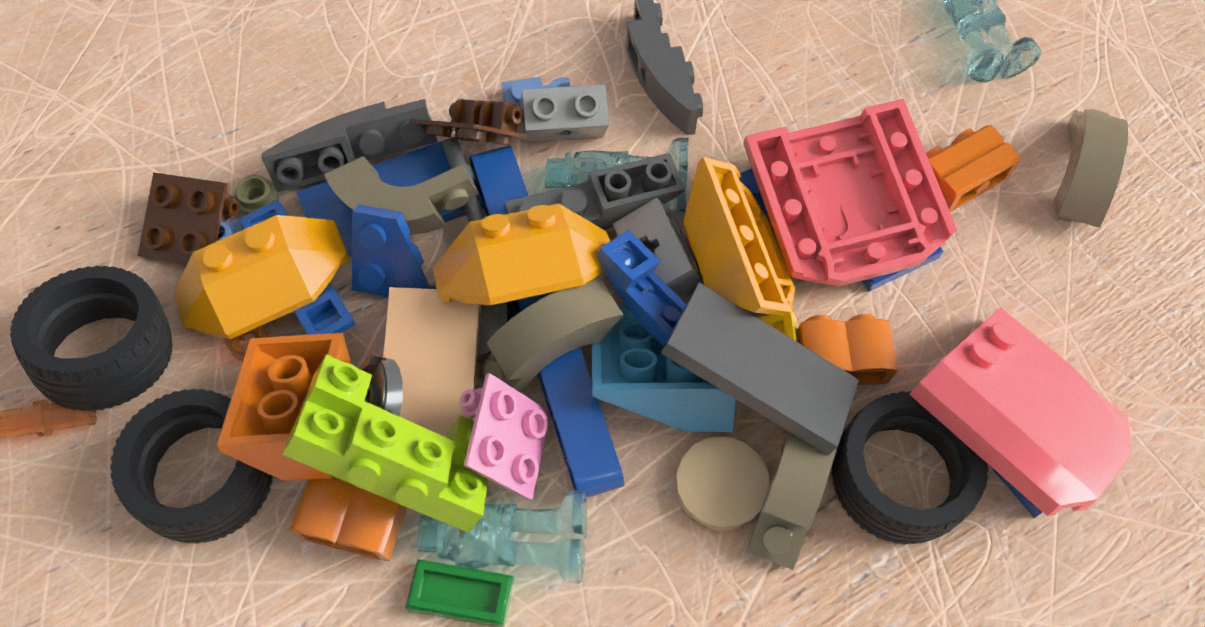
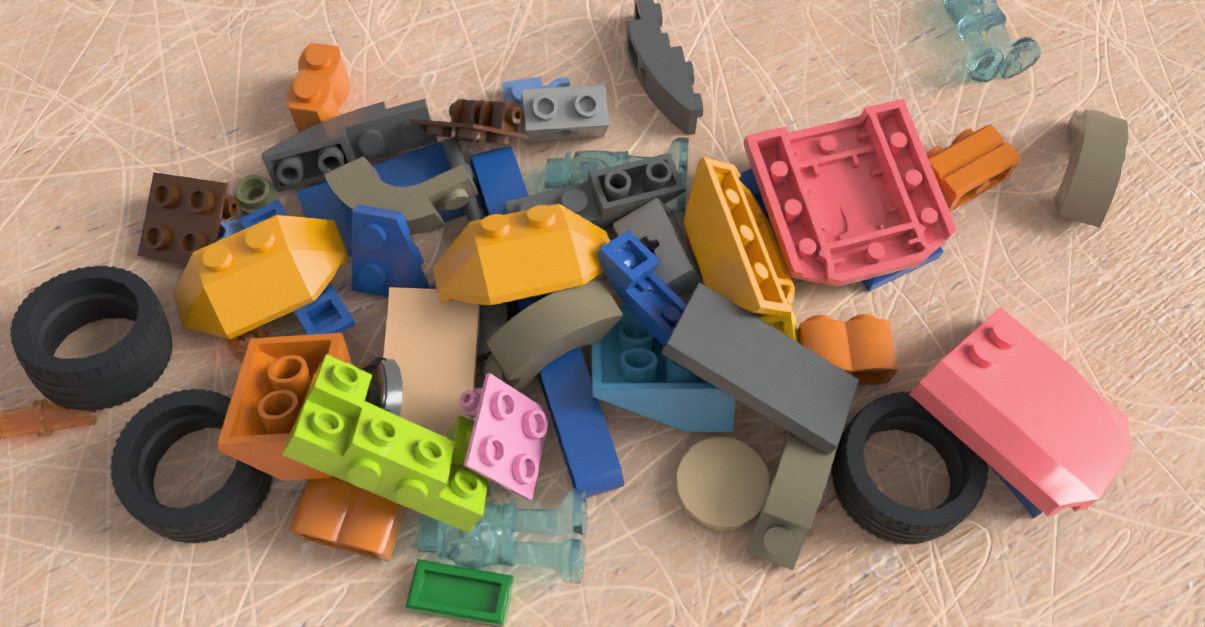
none -> orange brick [287,43,350,132]

